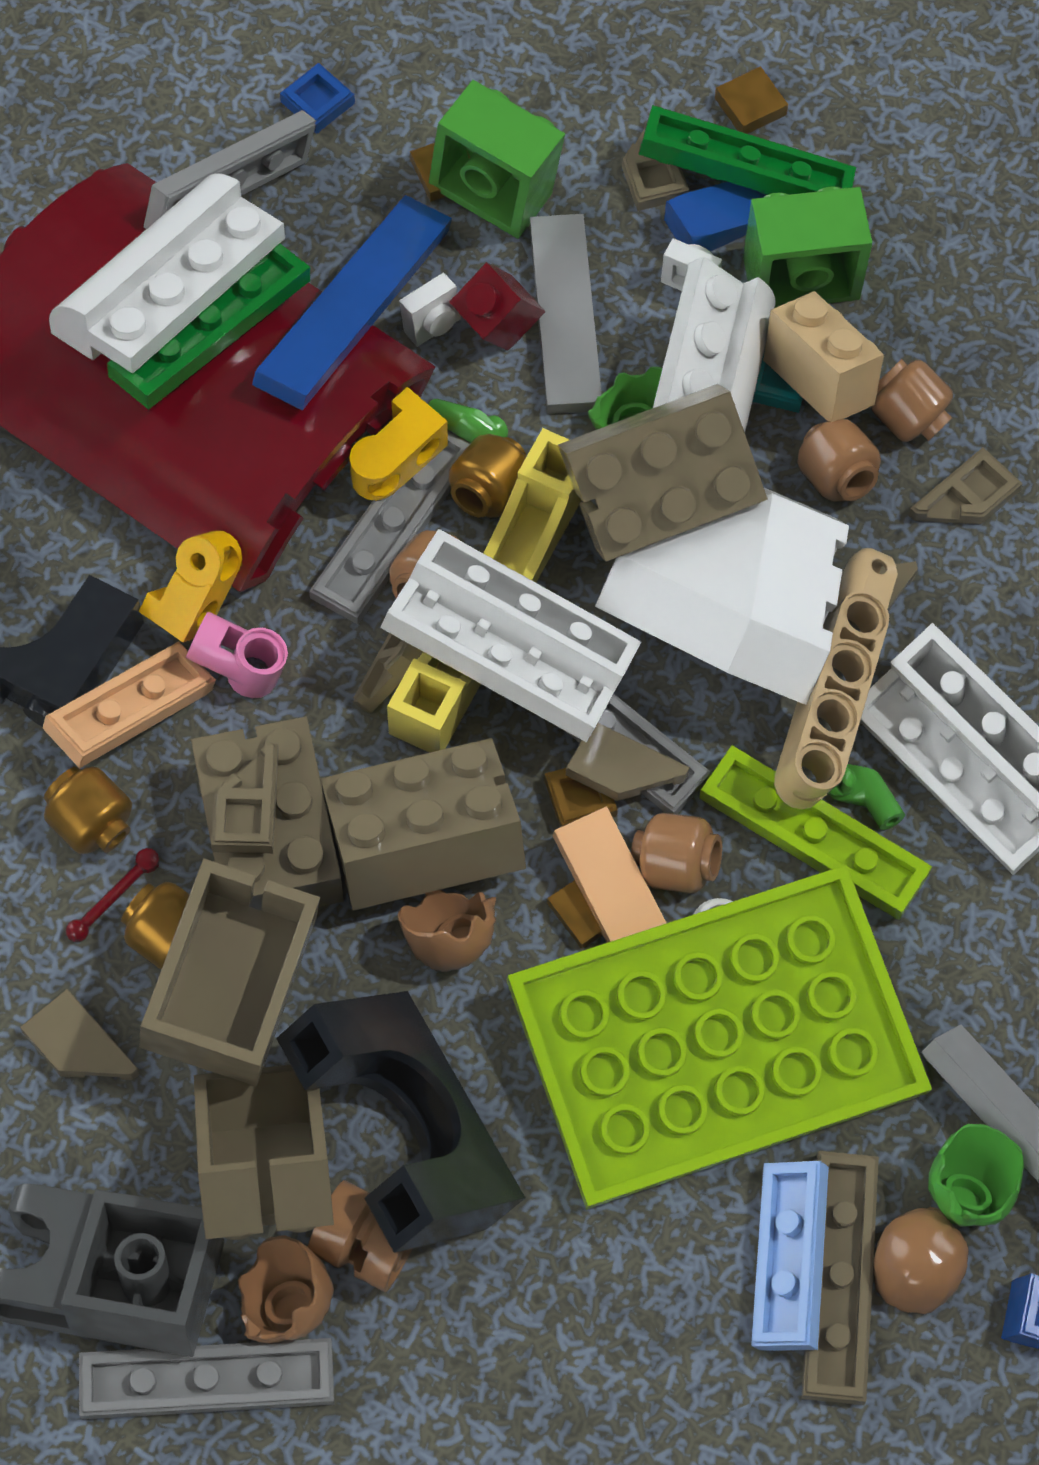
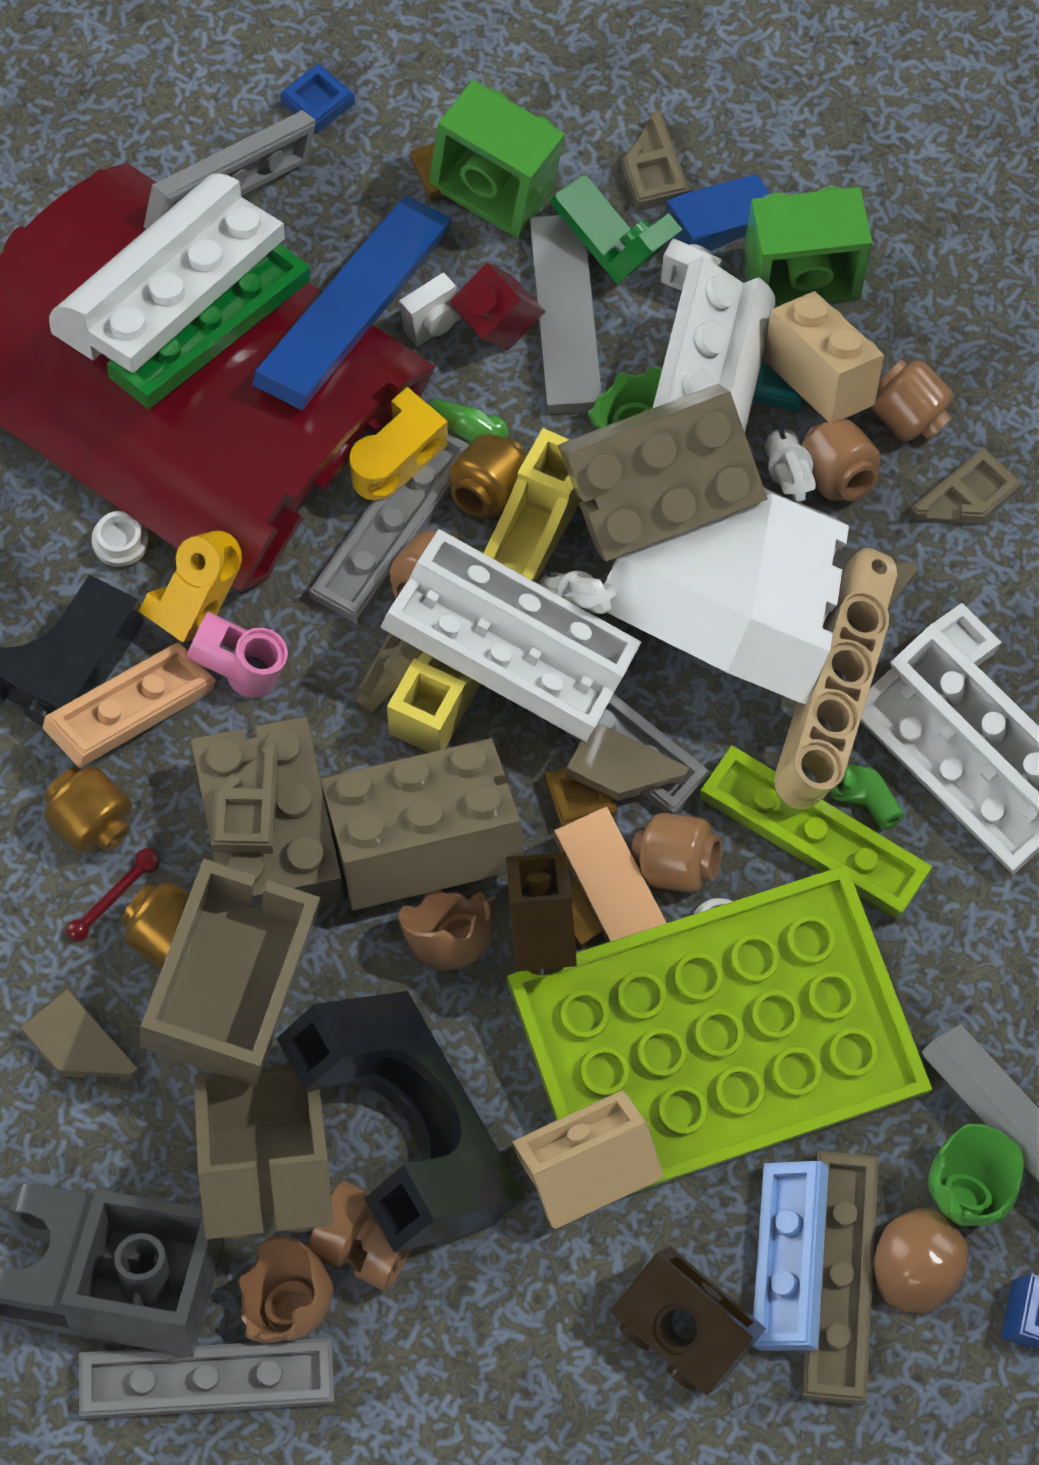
green plate [638,105,856,195] -> none
pearl gold tile [715,66,788,134] -> none
none -> white plate [91,511,149,567]
none -> dark brown brick [506,852,577,975]
none -> tan panel [512,1090,663,1229]
none -> white axle [538,570,616,614]
none -> bracket [550,175,683,285]
none -> dark brown brick [610,1246,766,1396]
none -> white axle [765,429,816,502]
none -> white plate [924,603,1002,667]

